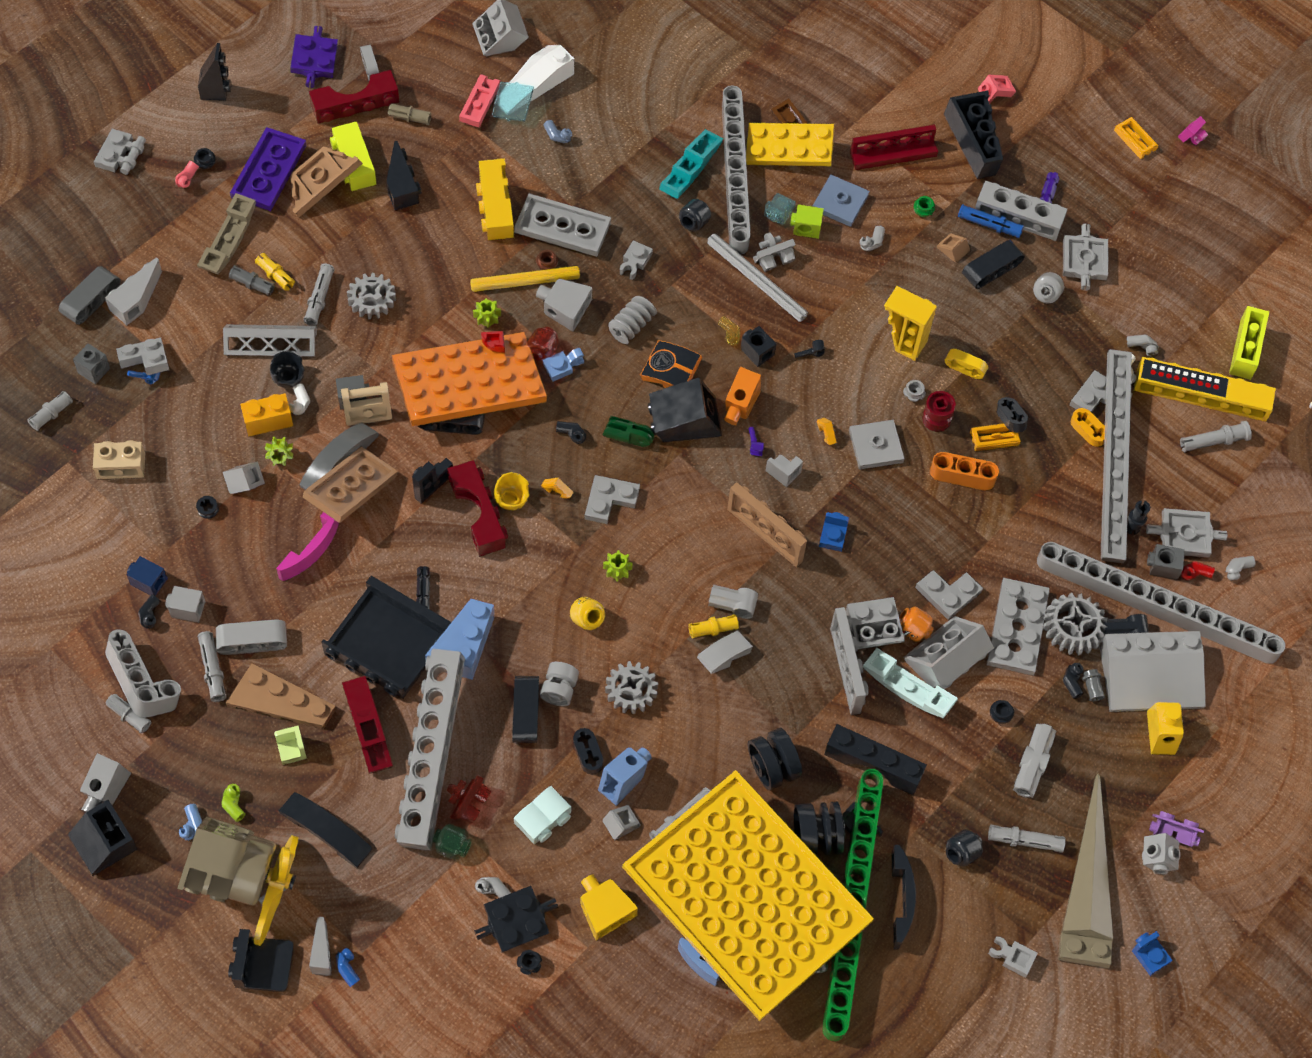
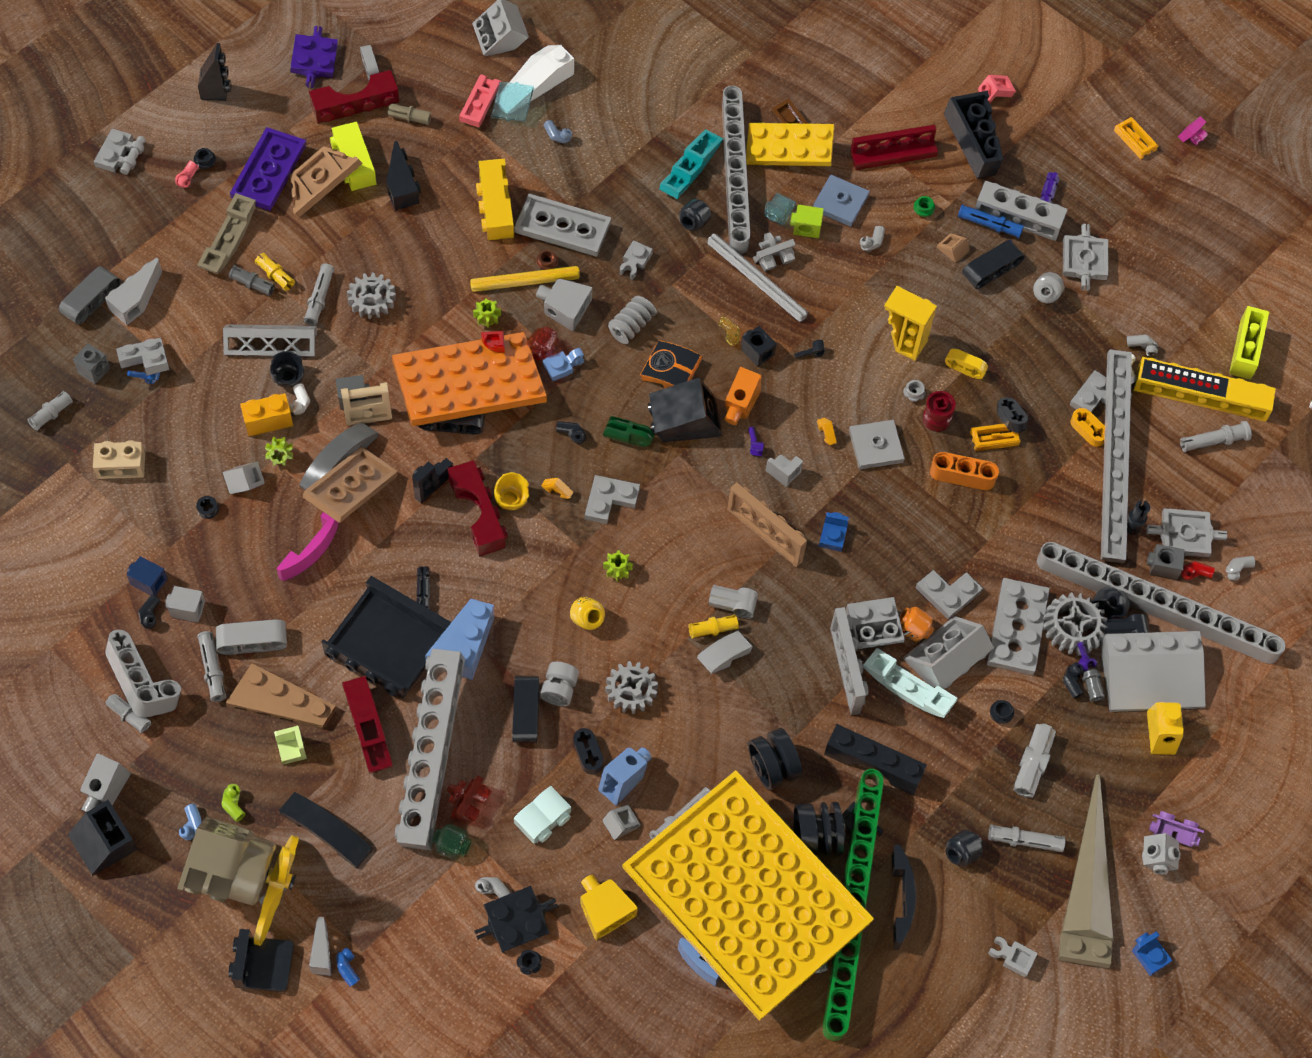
none -> dark purple hand [1077,642,1097,672]
none -> black hair [1091,587,1129,619]

